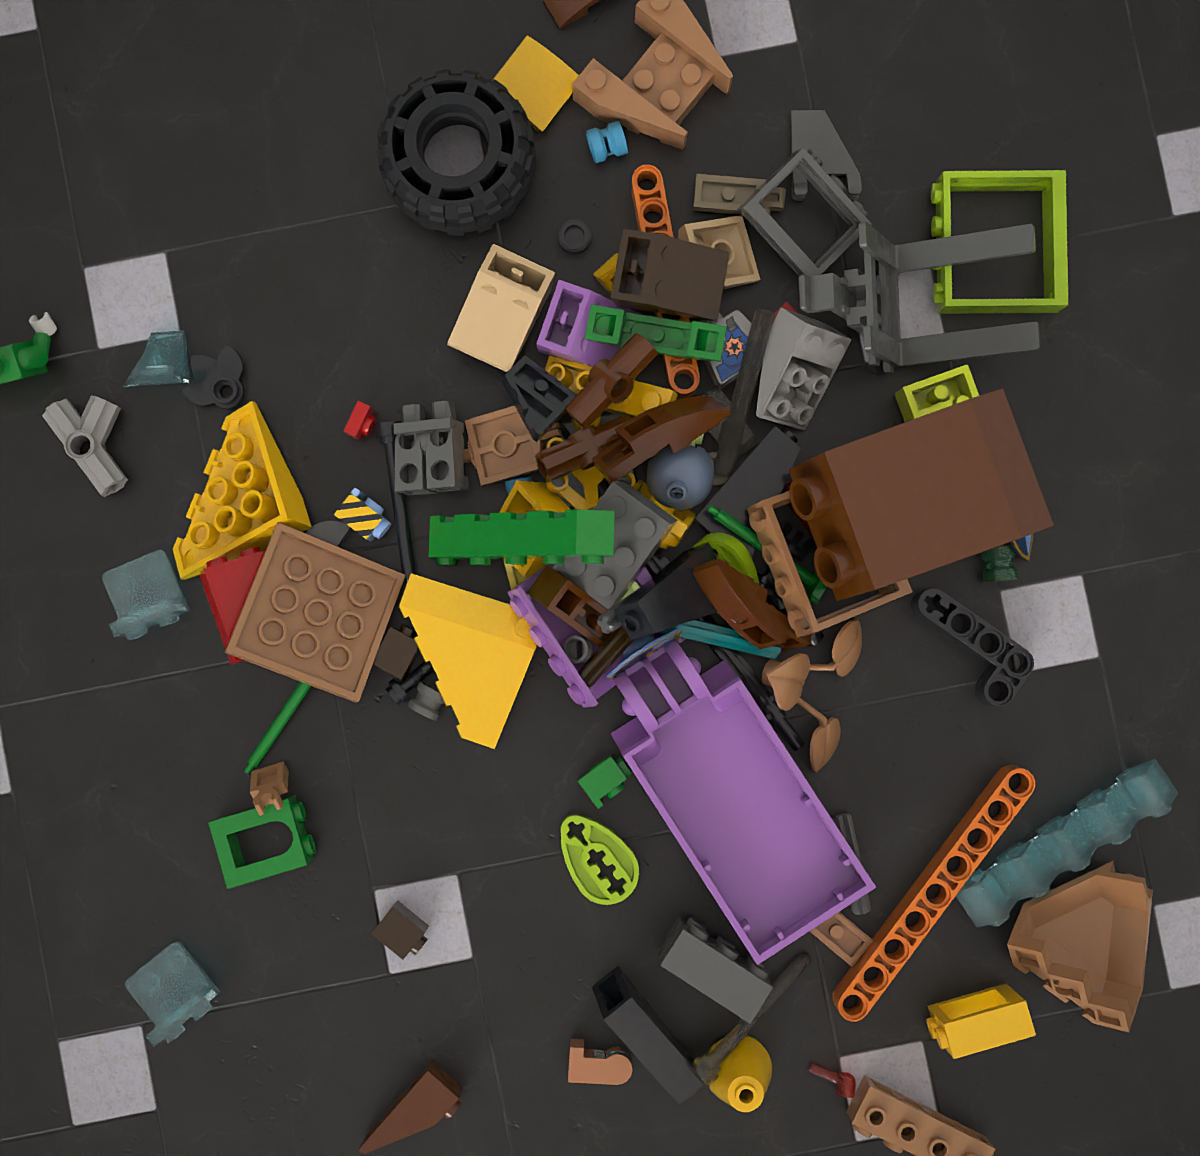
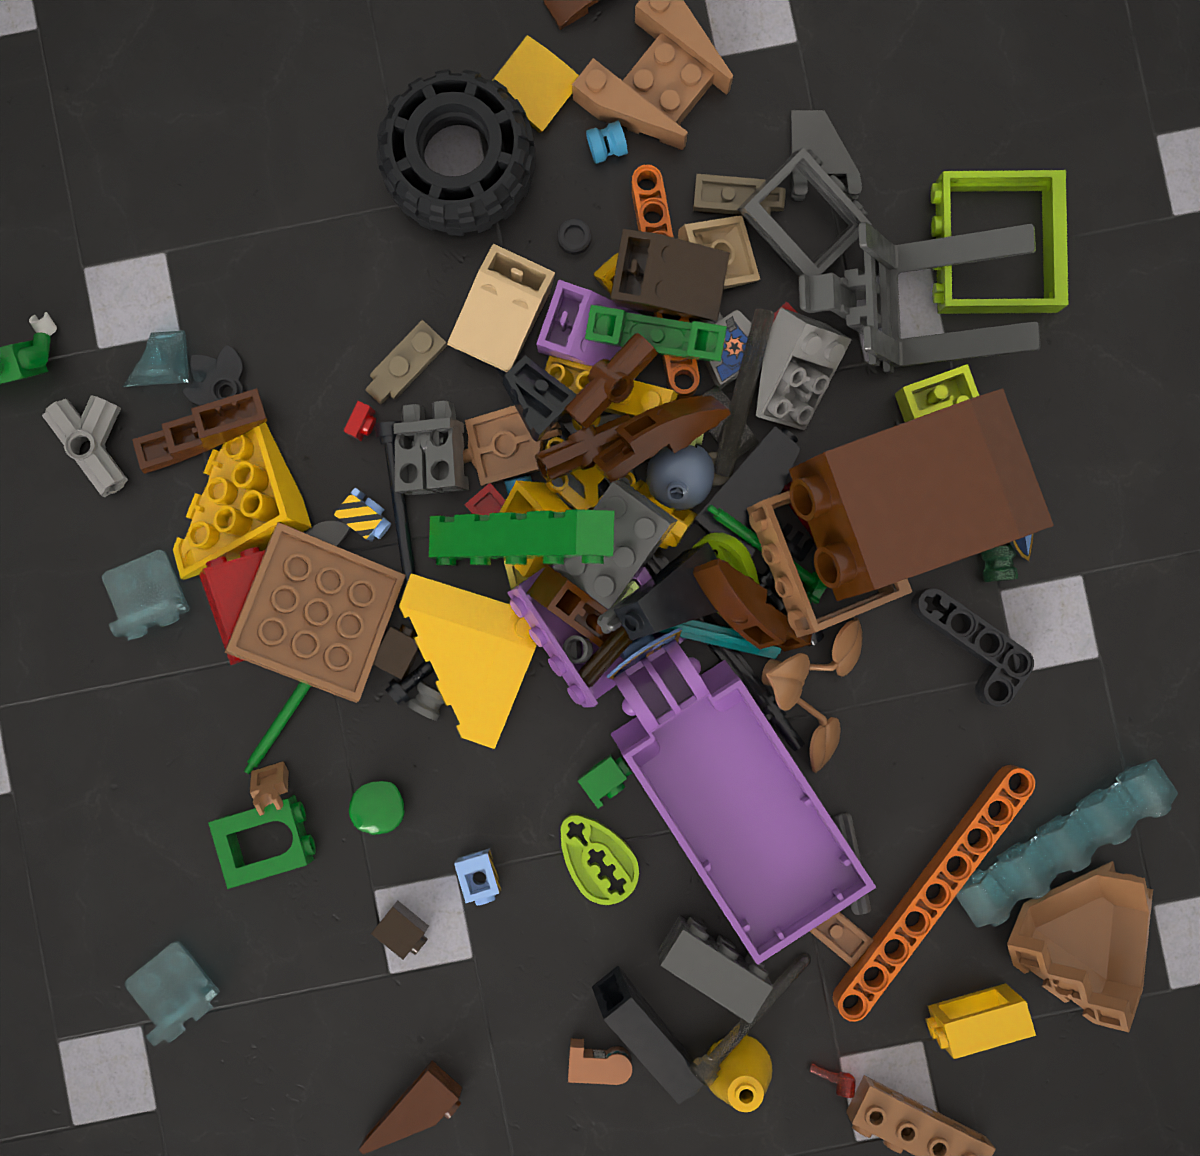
none -> reddish brown slope [132,388,268,474]
none -> green hair [349,781,404,835]
none -> dark tan hinge [365,320,448,404]
none -> light blue brick [454,848,501,906]
none -> red plate [464,483,506,515]

